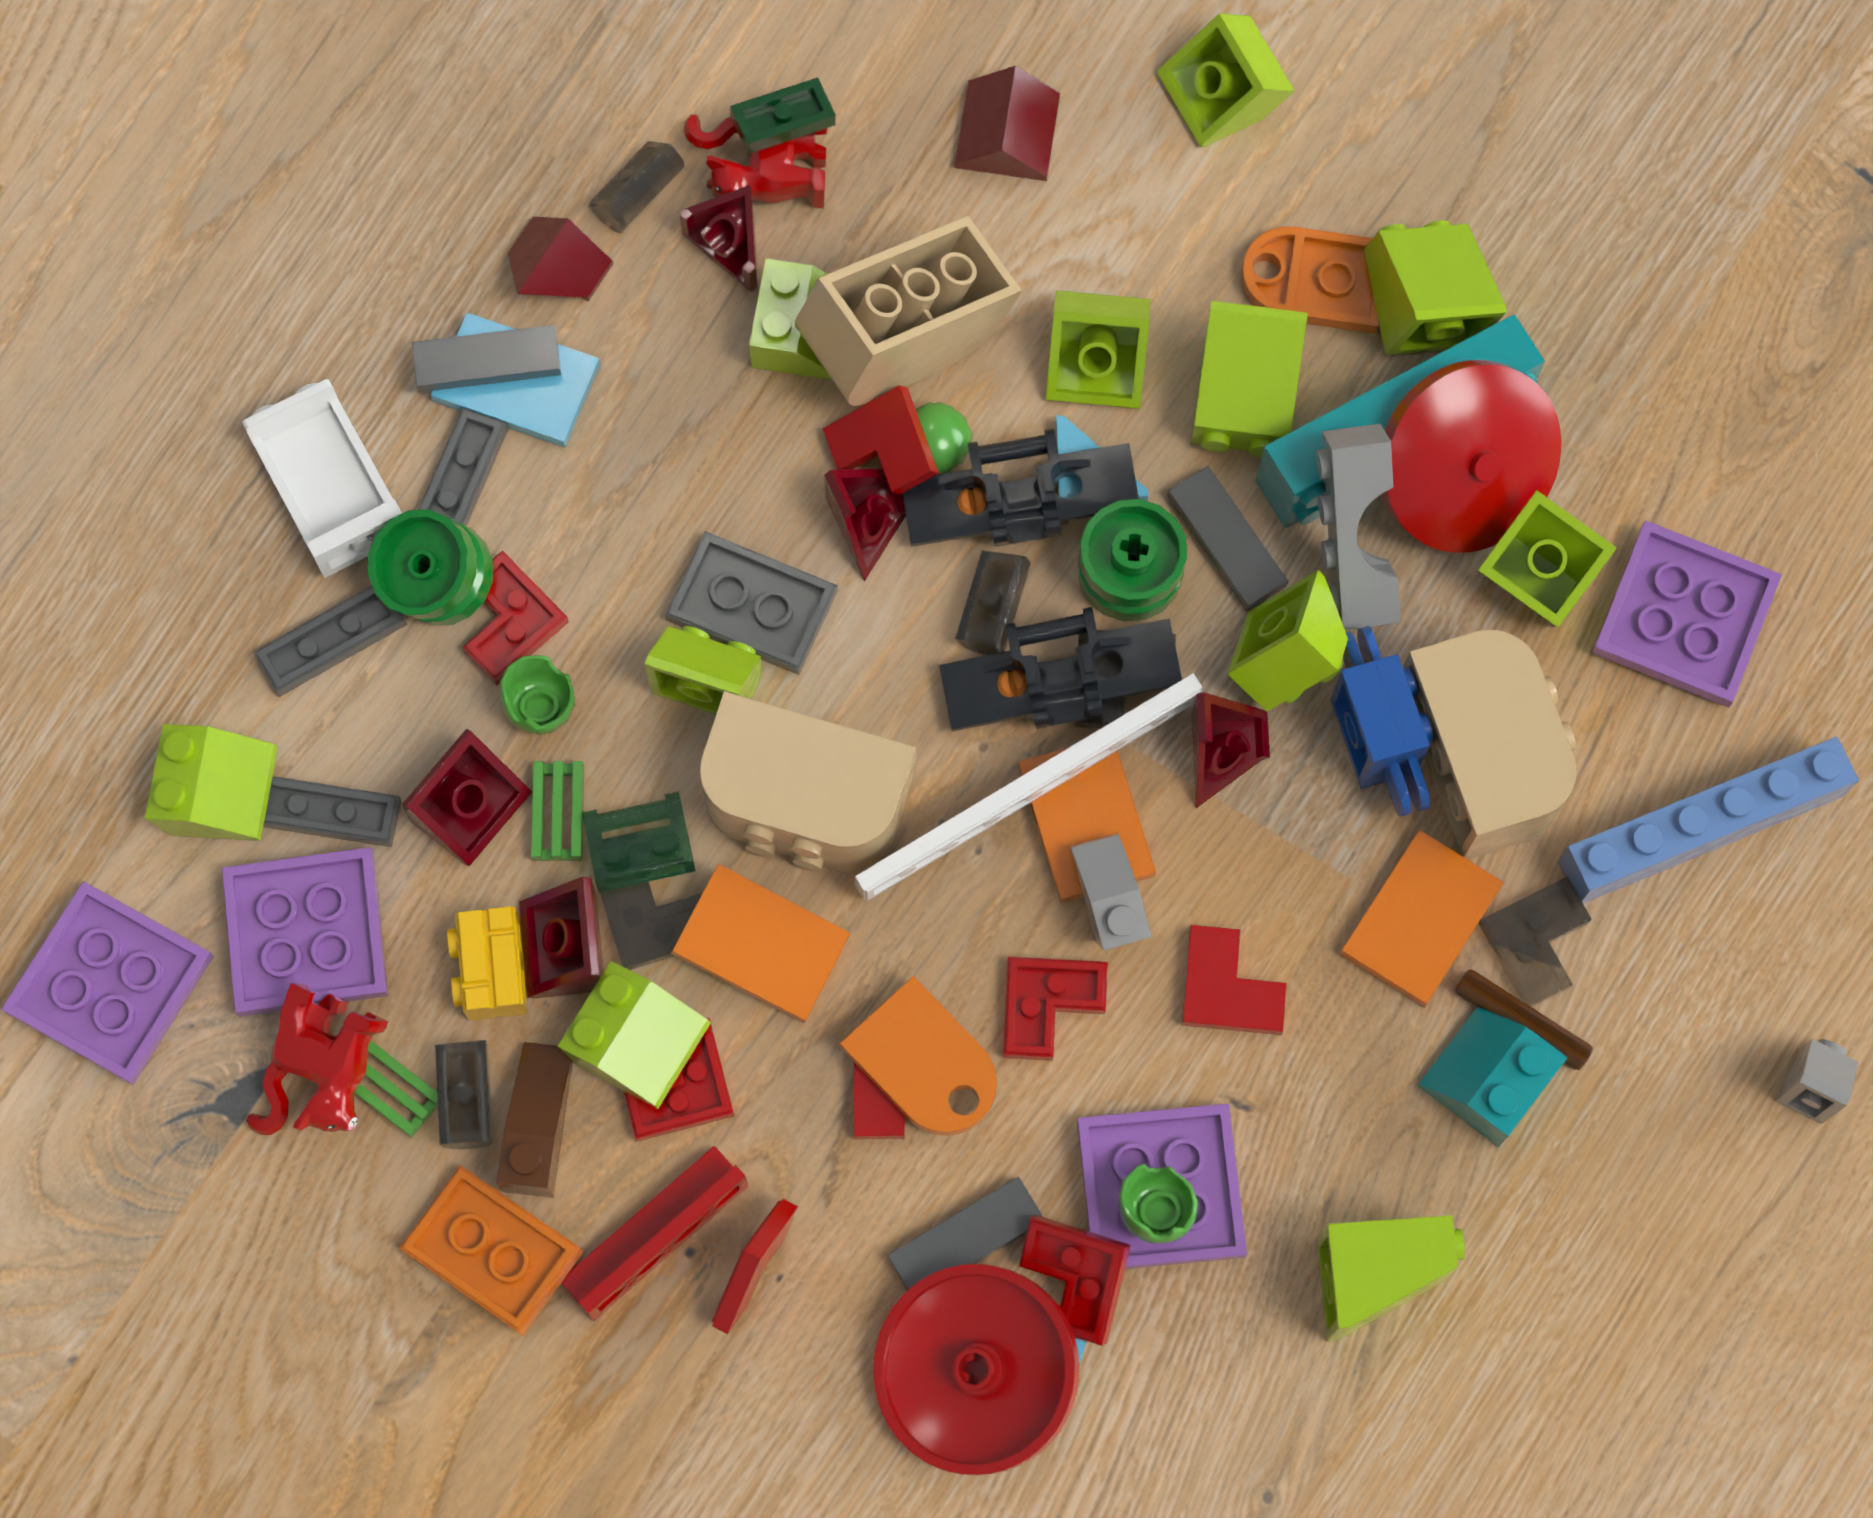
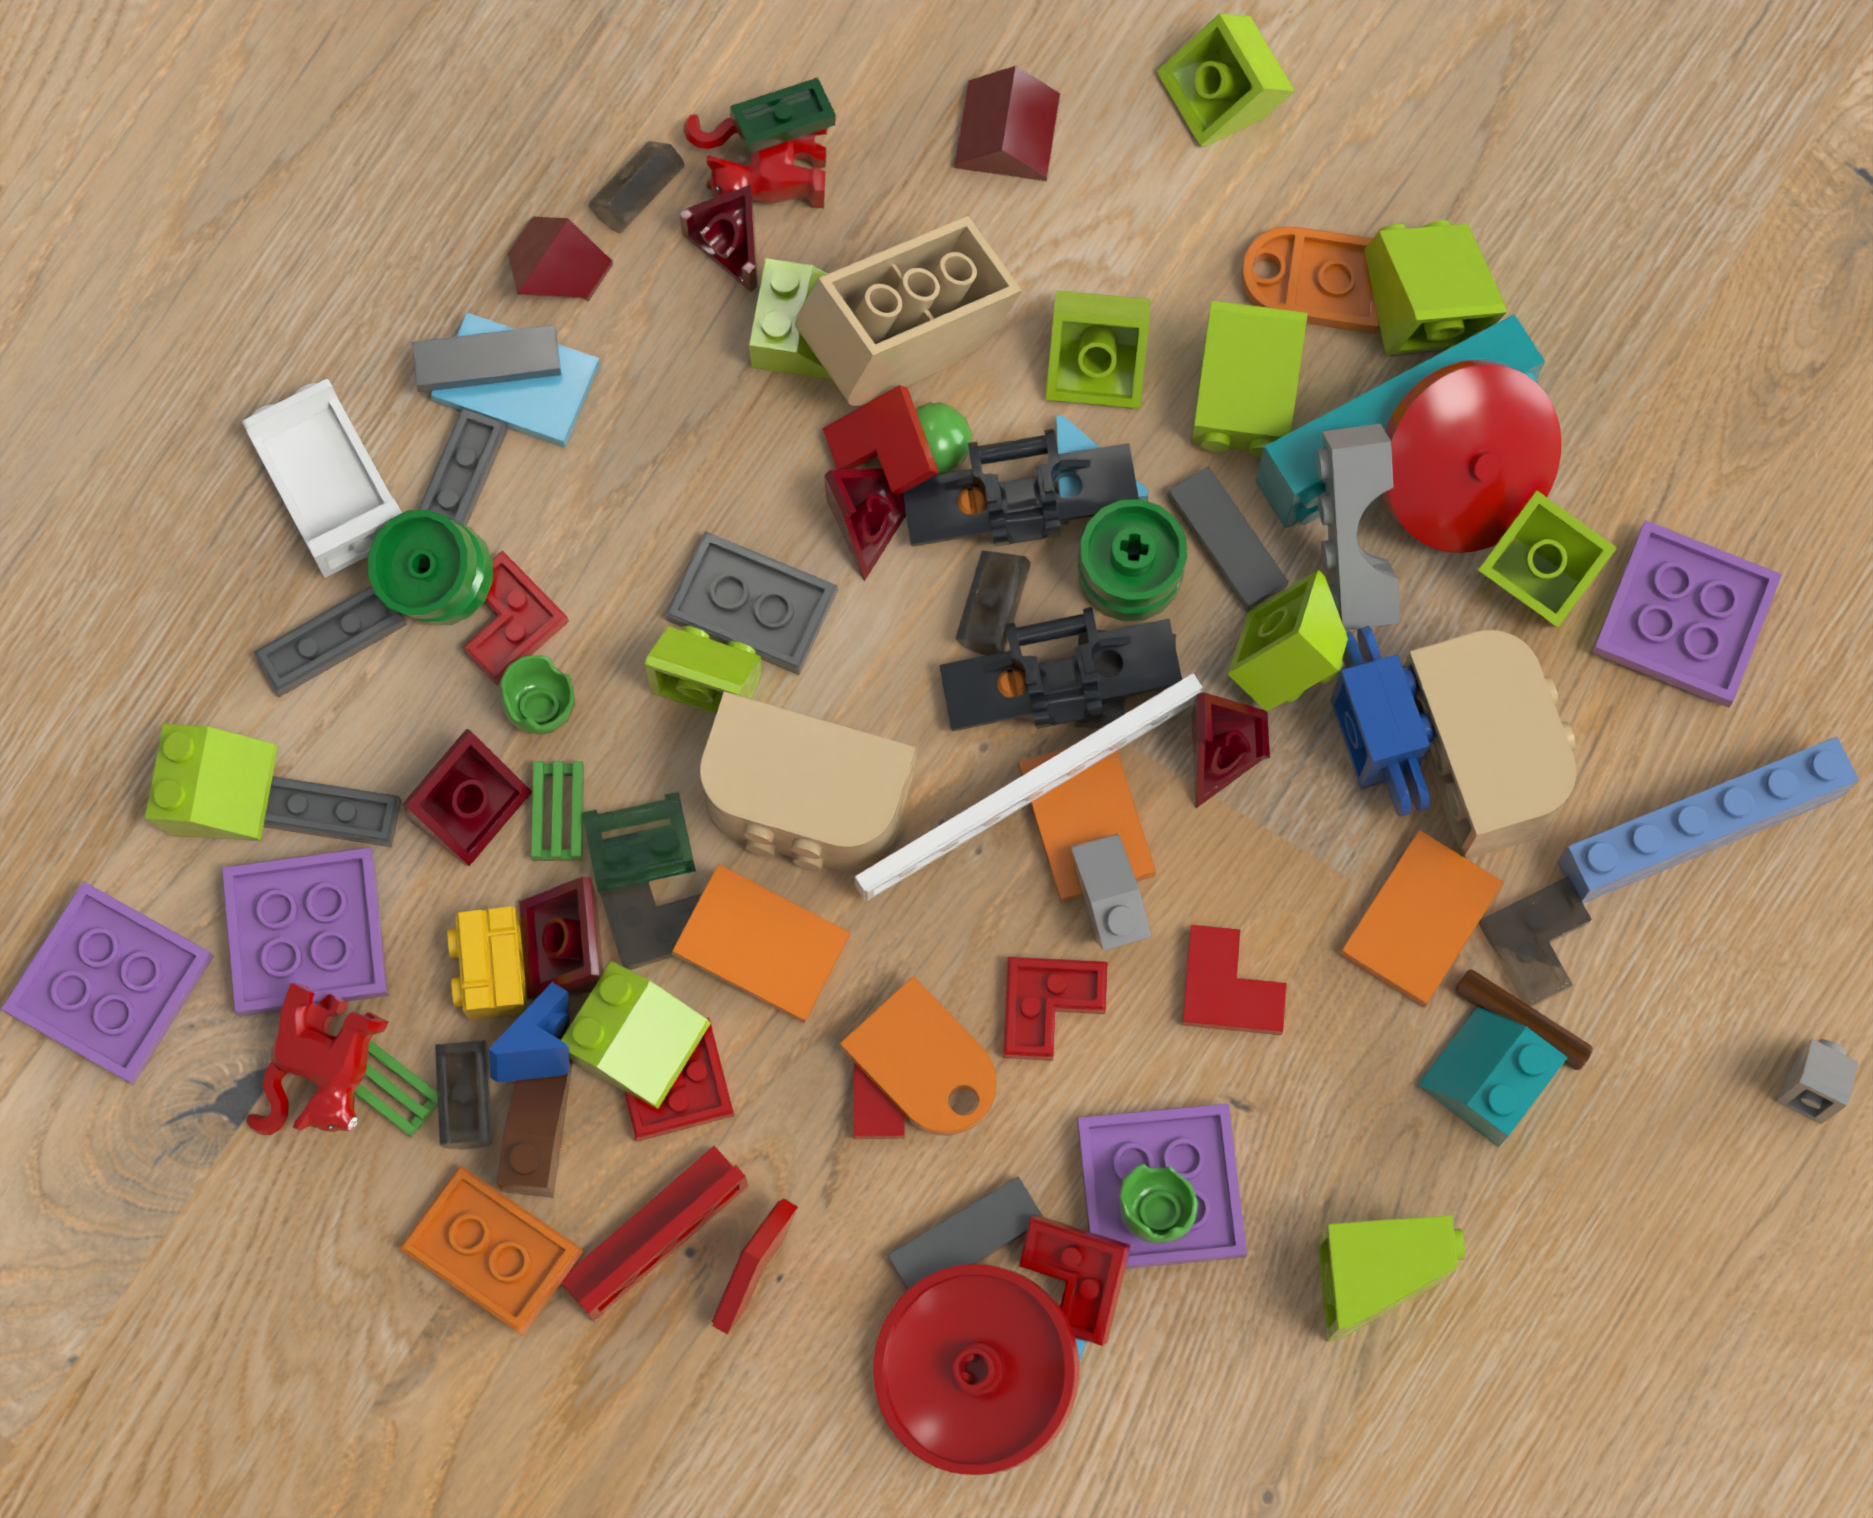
none -> blue slope [489,982,570,1083]

